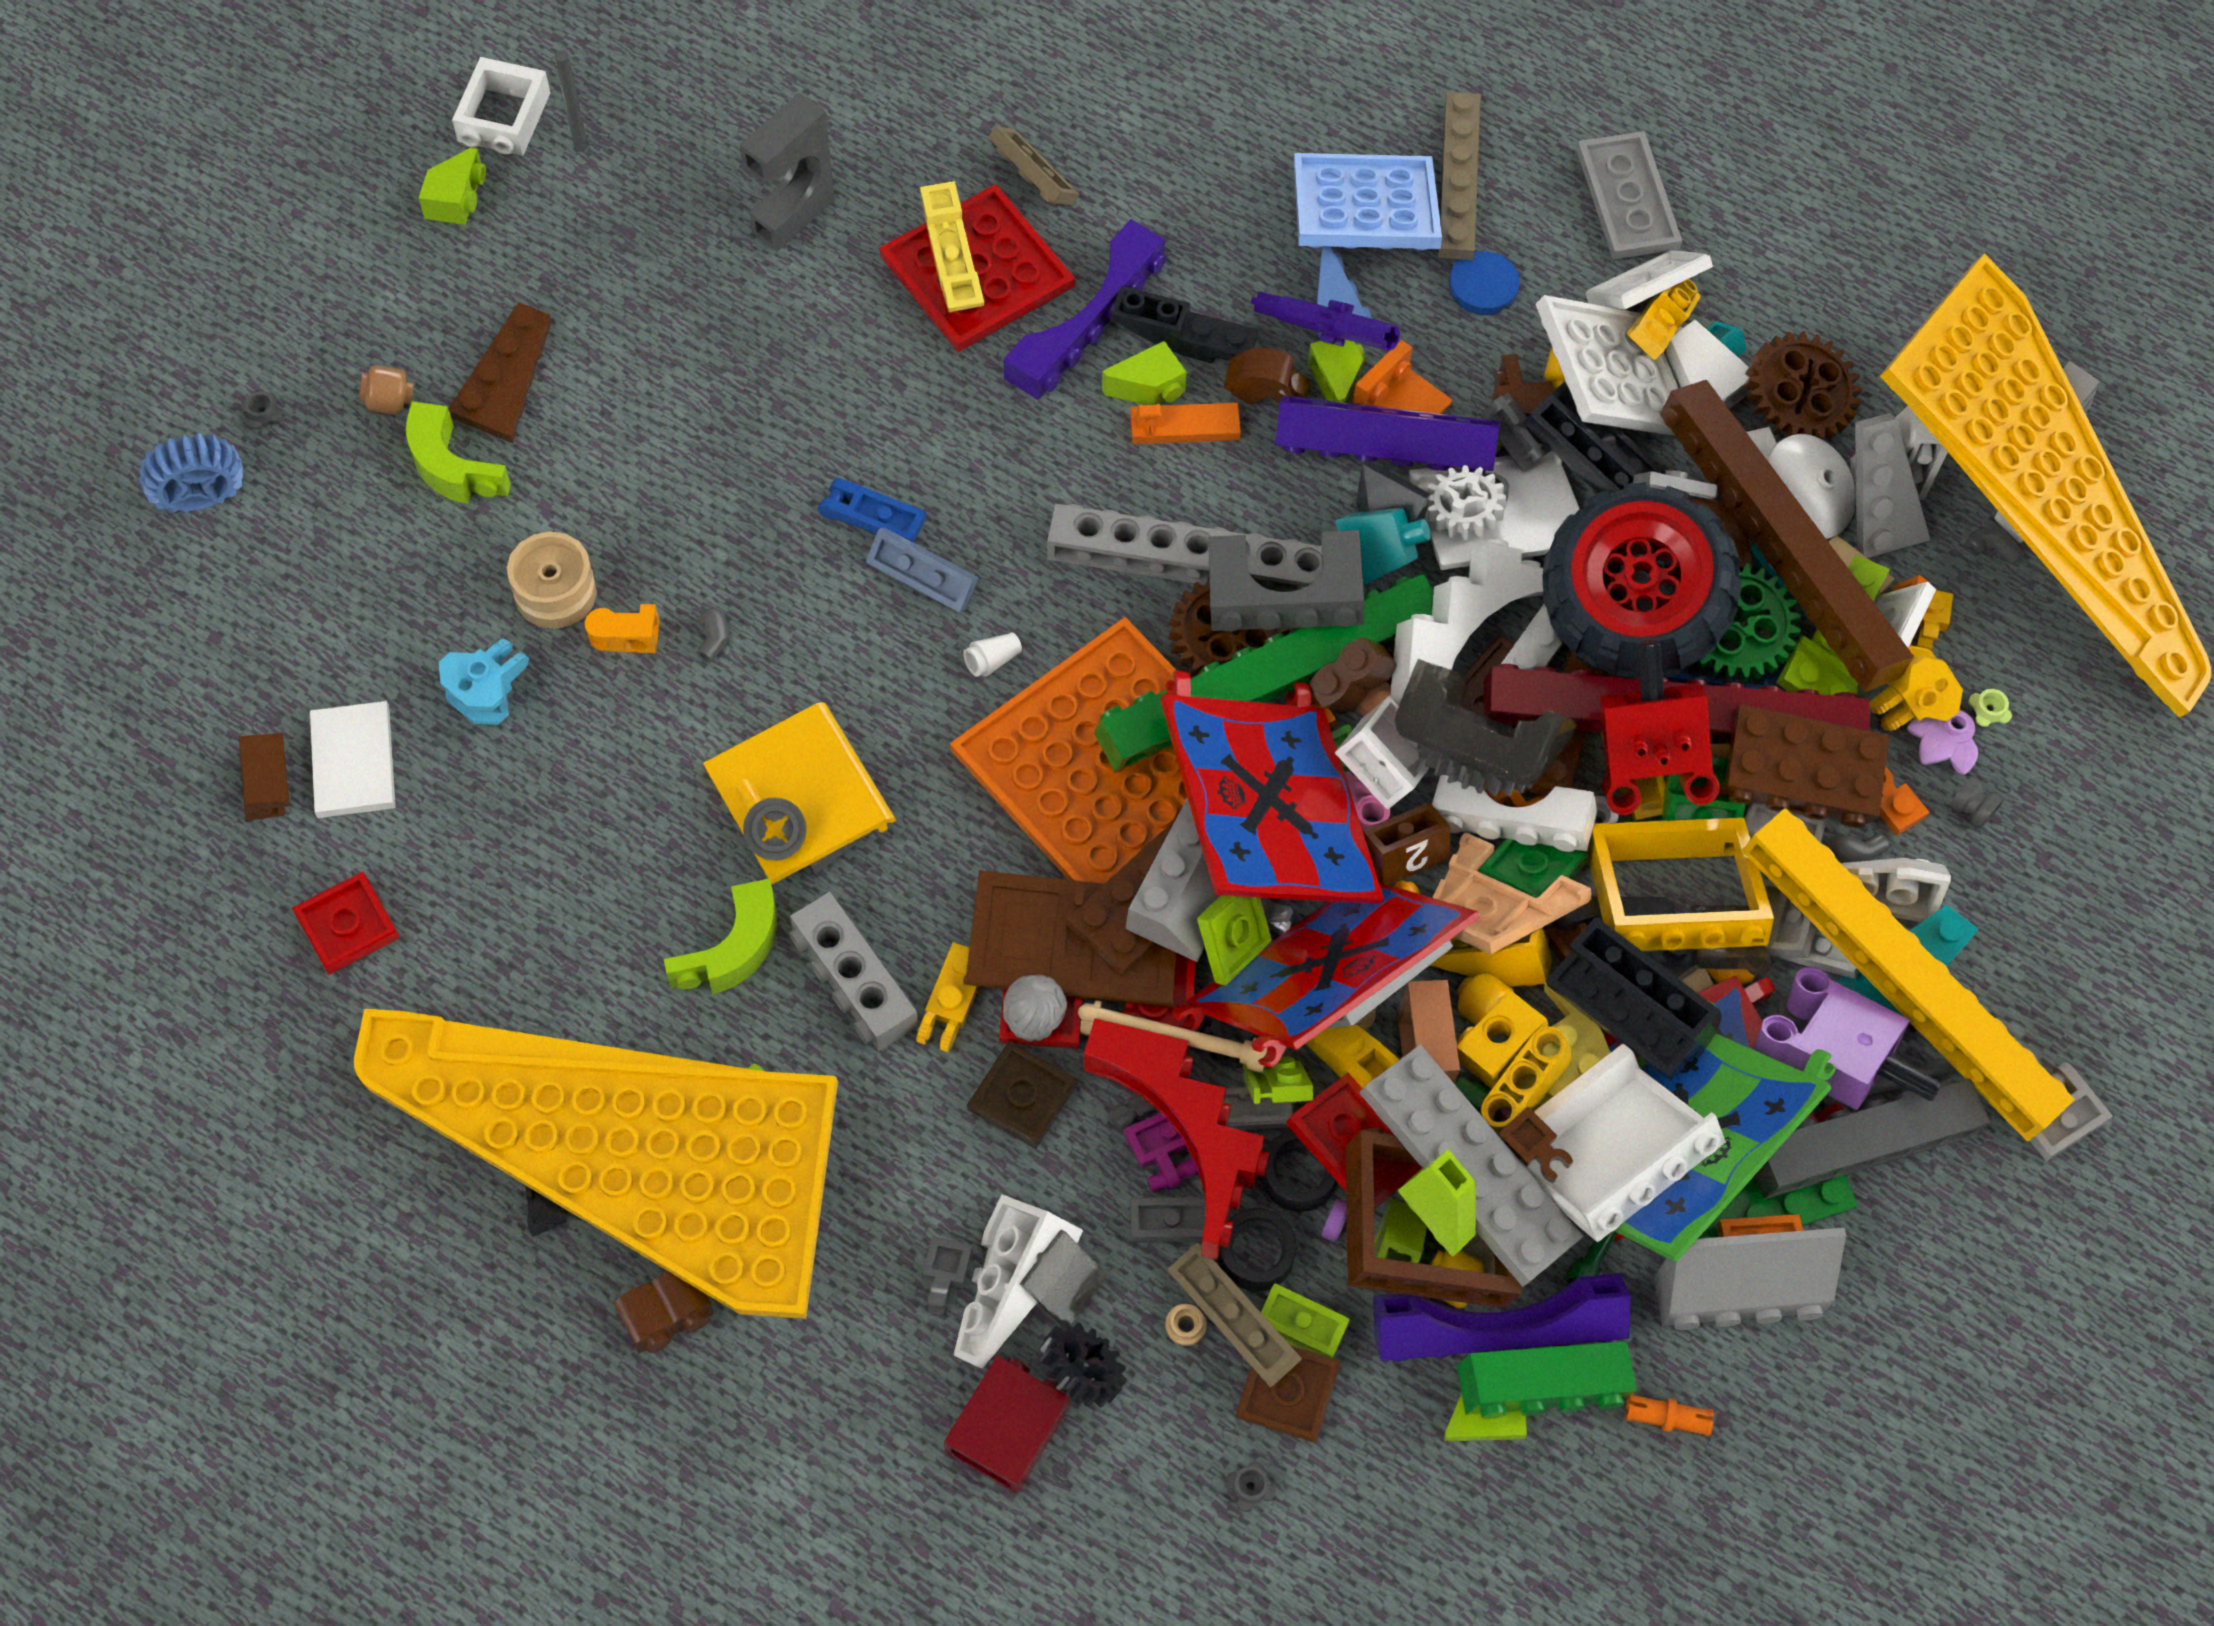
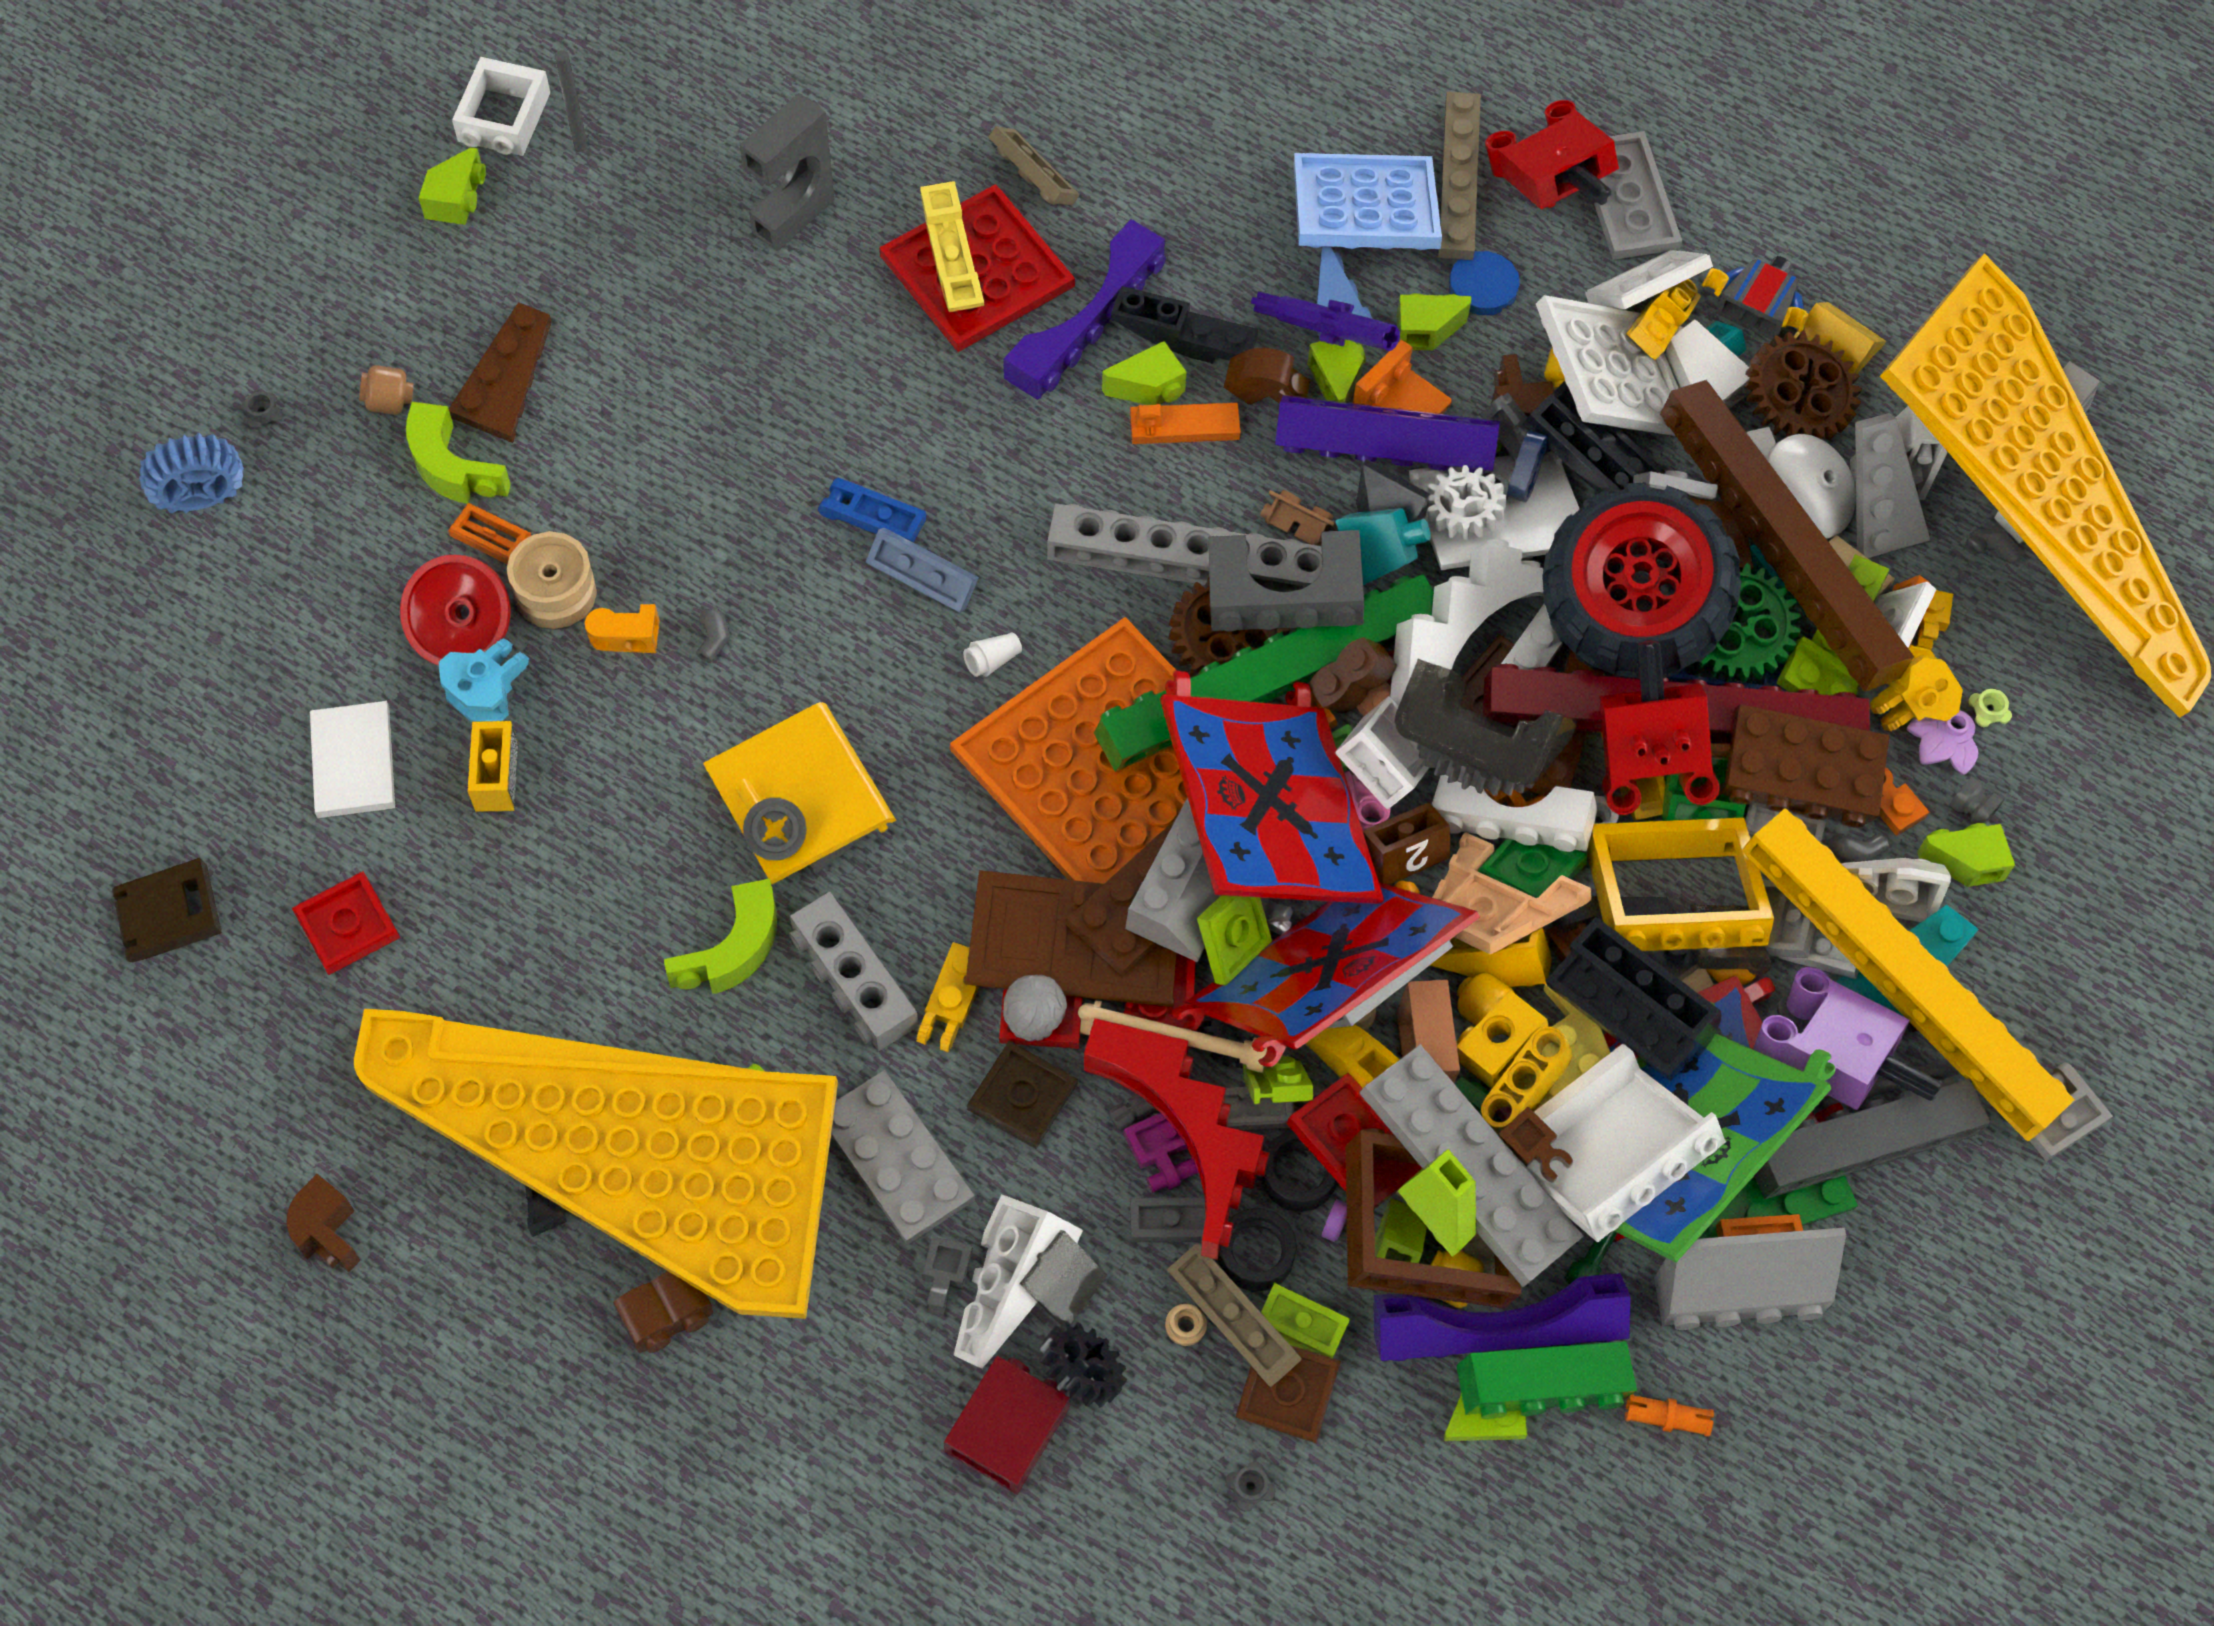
reddish brown hinge [239,733,289,822] -> none
none -> dark brown container [112,858,222,963]
none -> reddish brown brick [287,1174,360,1272]
none -> red dish [400,555,511,666]
none -> orange tile [448,503,531,564]
none -> yellow brick [467,721,518,812]
none -> light grey plate [831,1070,975,1245]
none -> medium nougat hinge [1260,490,1338,546]
none -> lime slope [1396,293,1471,351]
none -> red piece [1485,100,1619,210]
none -> dark blue beam [1507,430,1548,503]
none -> torso [1701,256,1808,340]
none -> yellow slope [1794,302,1886,374]
none -> lime slope [1917,823,2015,887]

